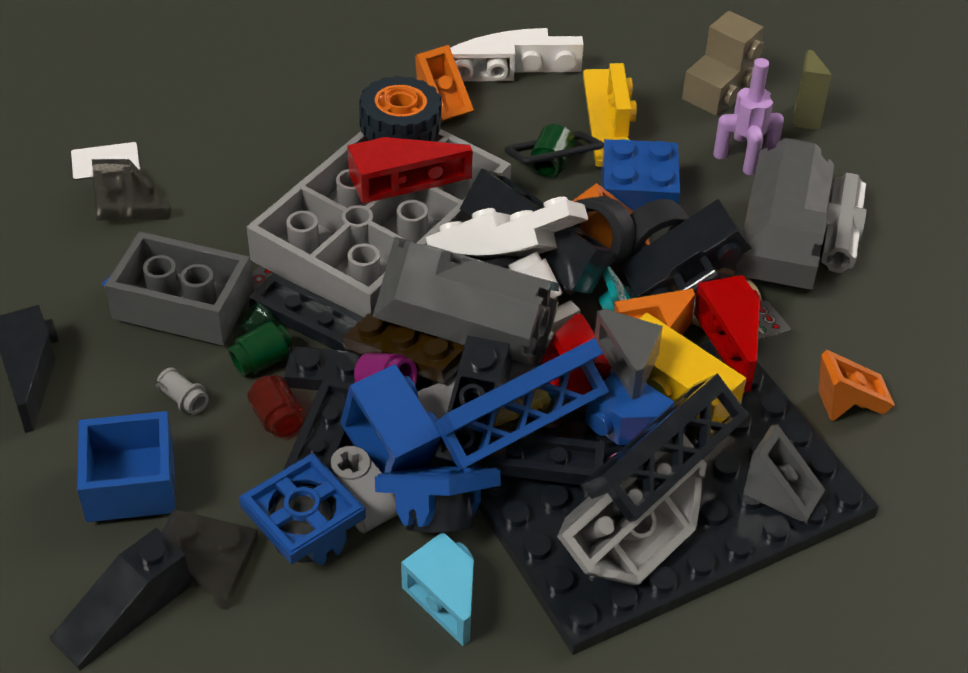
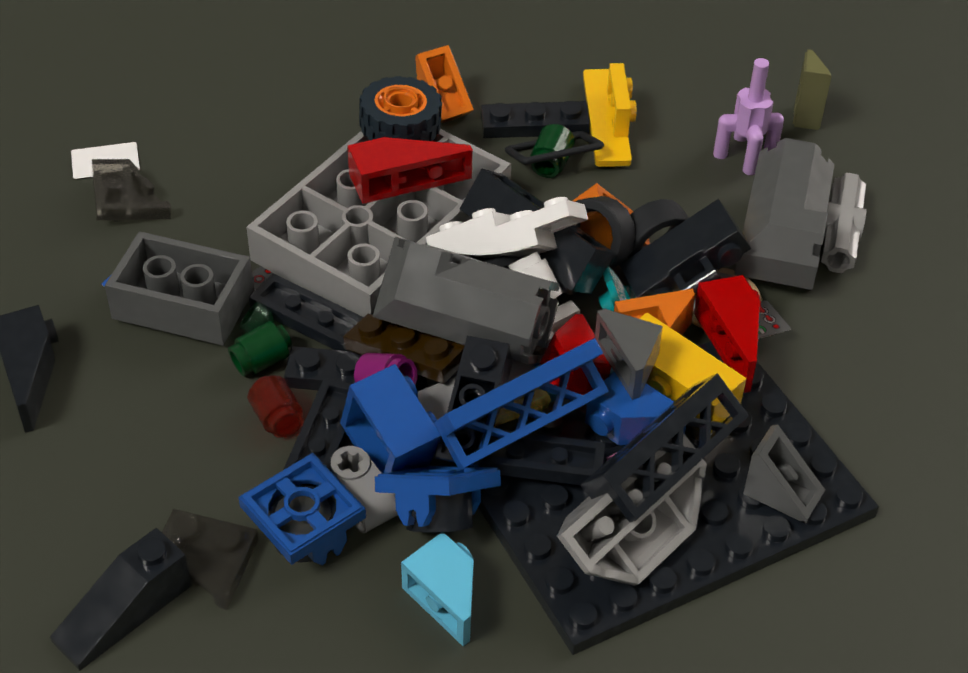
blue piece [77,411,176,522] -> none
light grey pin [156,367,208,415] -> none
white slope [450,28,583,81] -> none
blue piece [601,139,680,211] -> none
dark tan brick [682,10,764,116] -> none
orange slope [818,350,895,421] -> none
none -> black plate [481,101,590,138]

